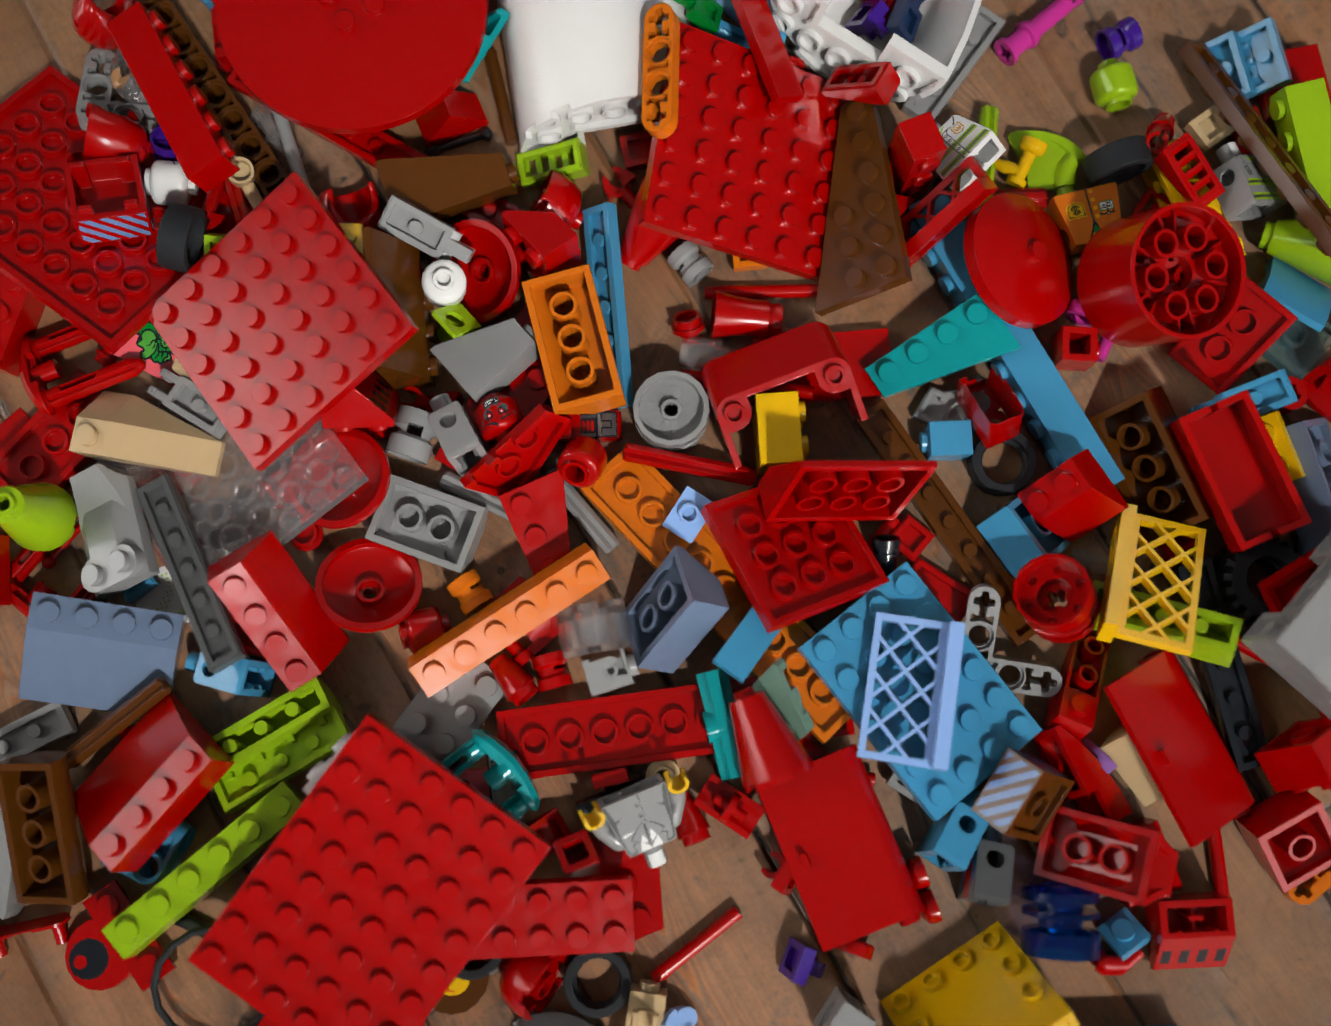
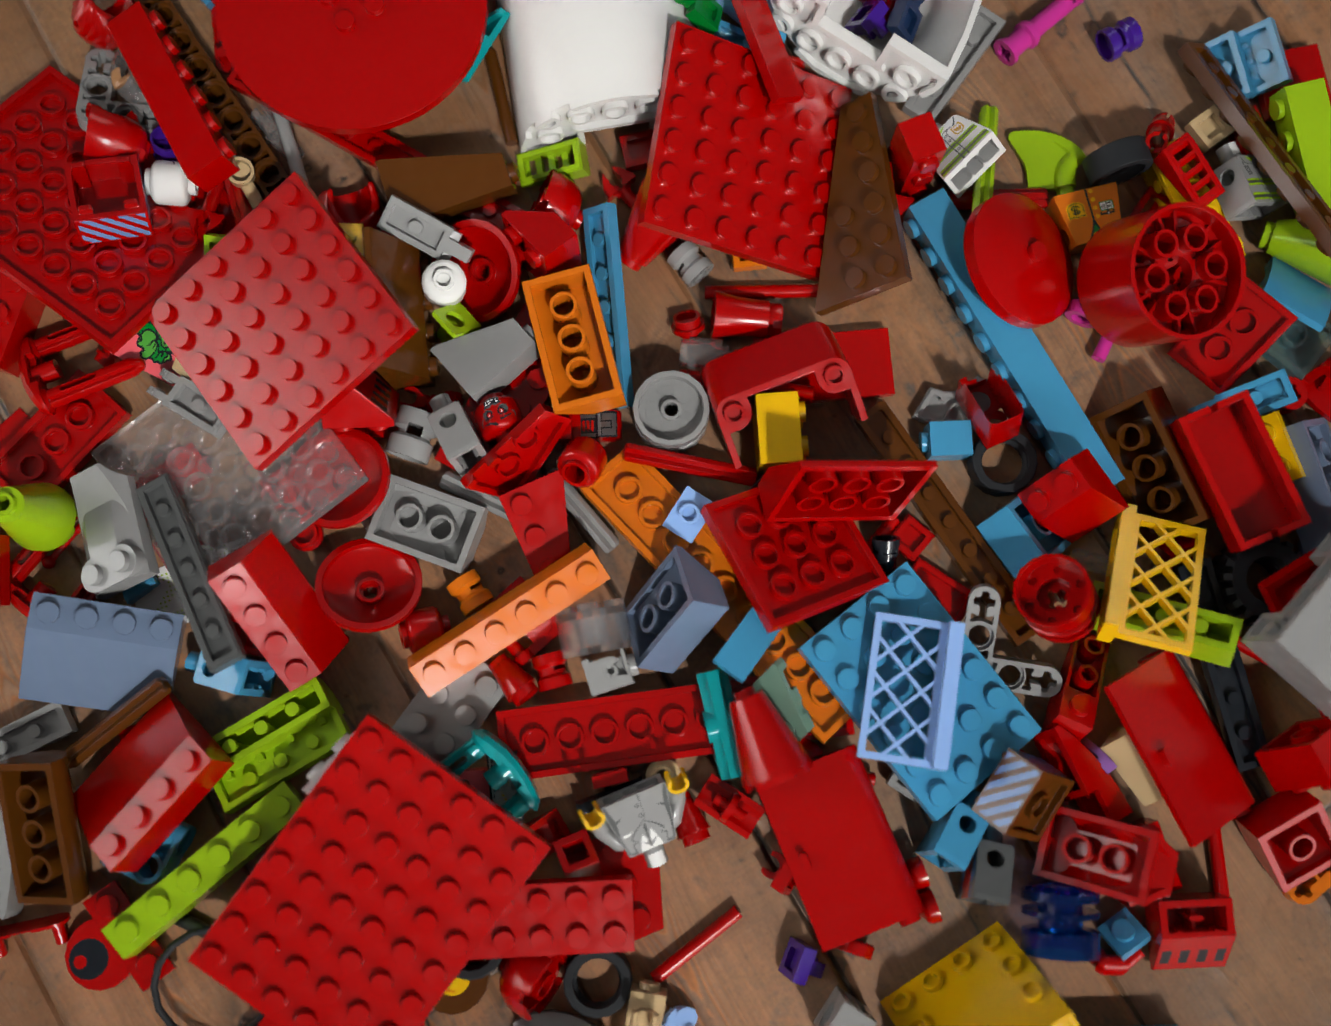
tan wedge [69,391,225,477] -> none
black tyre [156,202,206,273] -> none
red slope [416,91,489,148] -> none
black hinge [426,128,493,157] -> none
orange beam [641,3,680,139] -> none
red slope [821,62,900,105] -> none
teal wing [865,293,1022,399] -> none
red fence [901,156,999,268] -> none
yellow piece [995,135,1048,189] -> none
red brick [1051,326,1100,372] -> none
lime head [1089,58,1139,112] -> none

